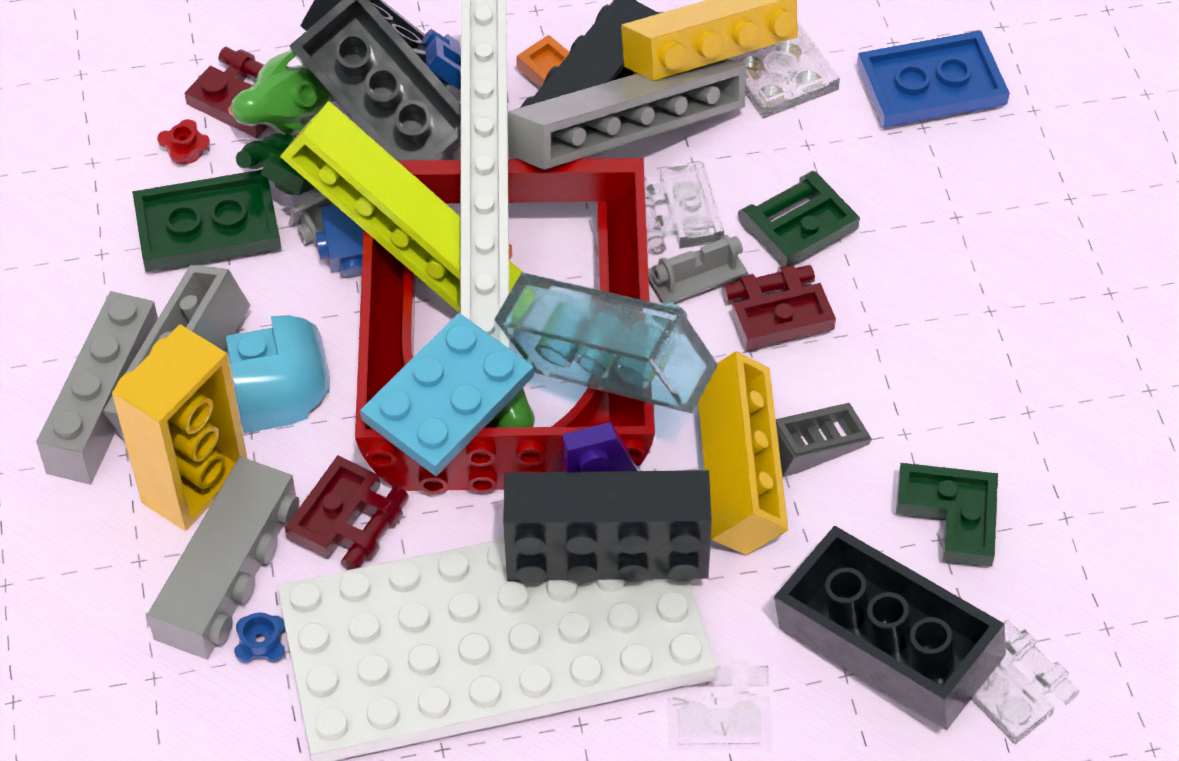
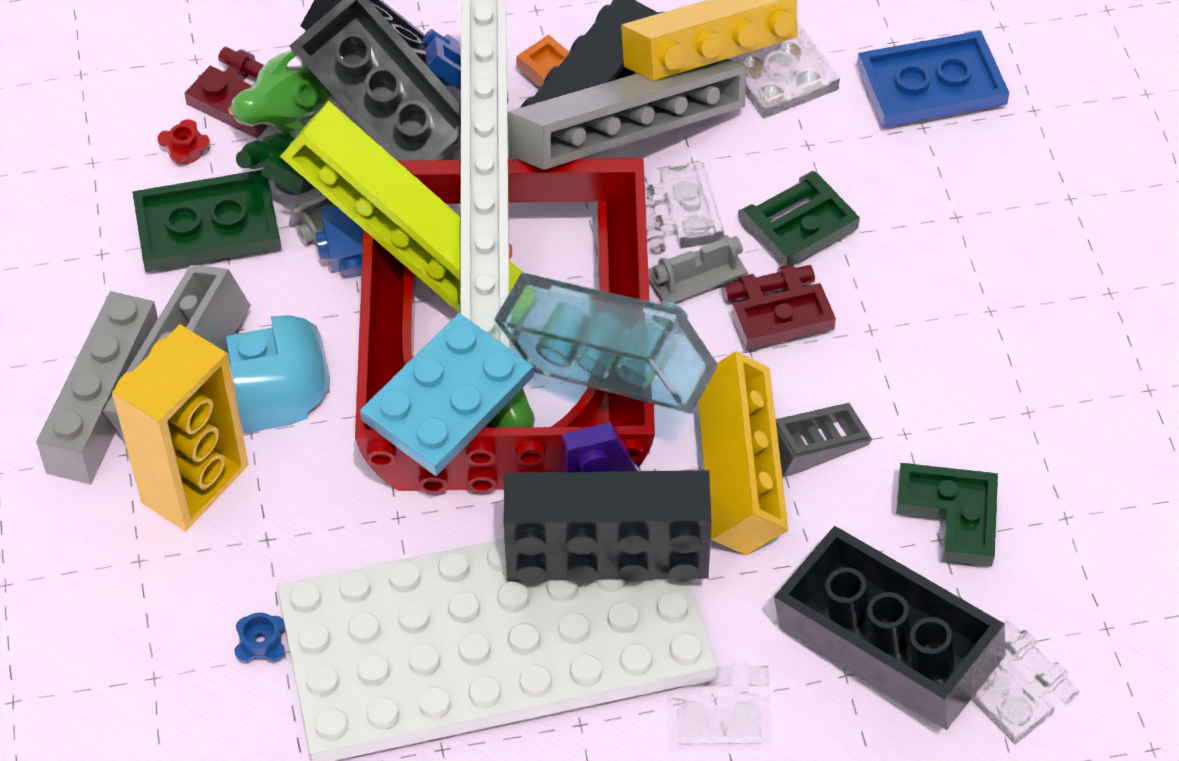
light grey brick [147,456,300,660] -> none
dark red plate [285,455,409,570] -> none

